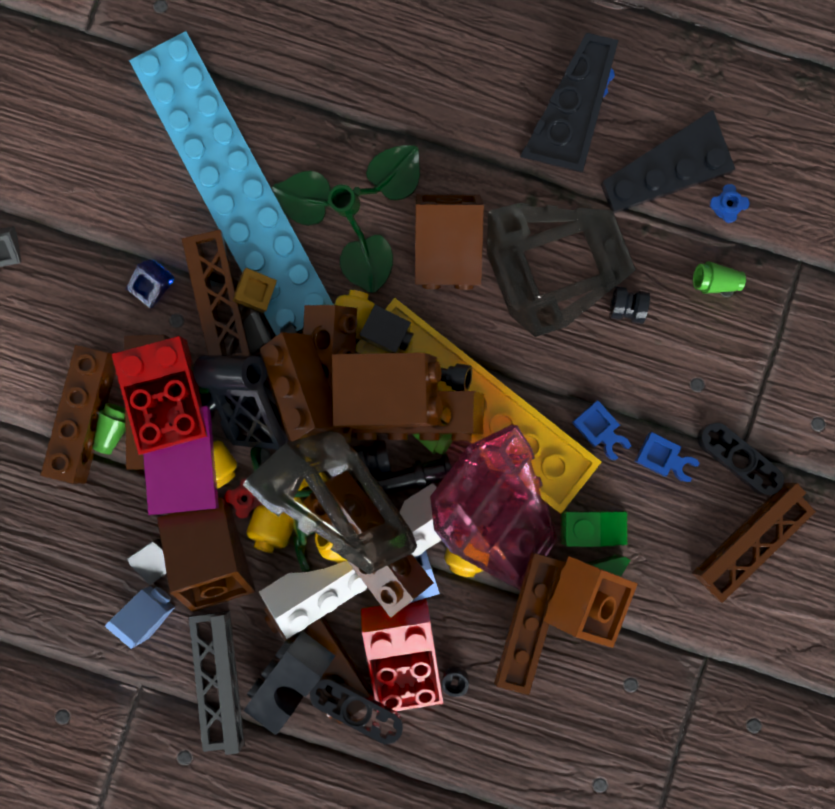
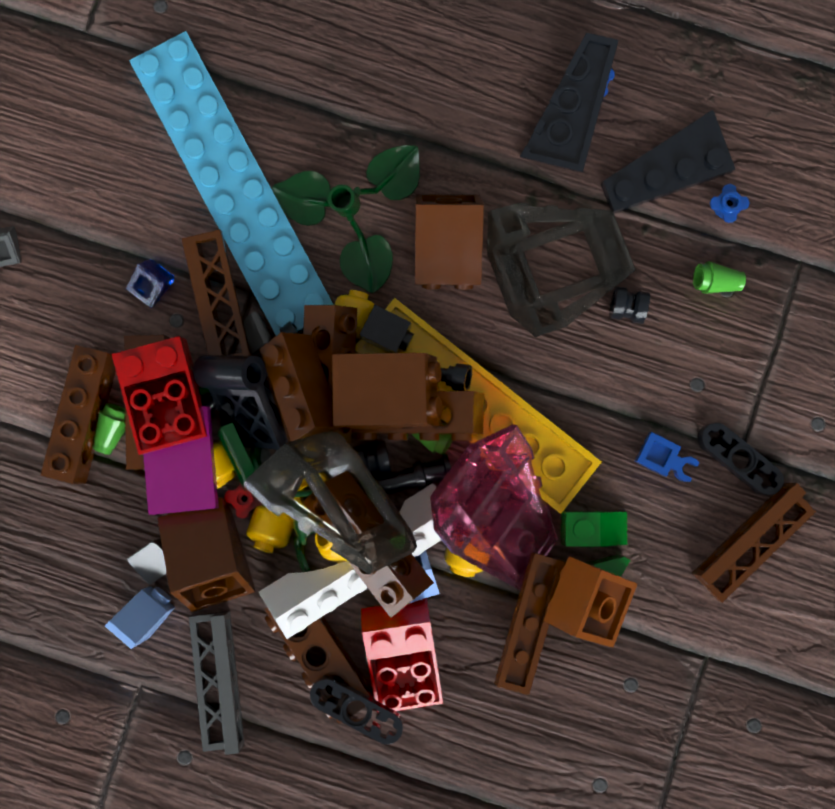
pearl gold plate [232,268,277,313] -> none
black arch [243,631,335,735] -> none
black hinge [442,666,469,697] -> none
blue plate [571,400,631,460] -> none
none -> dark green tile [217,423,261,492]

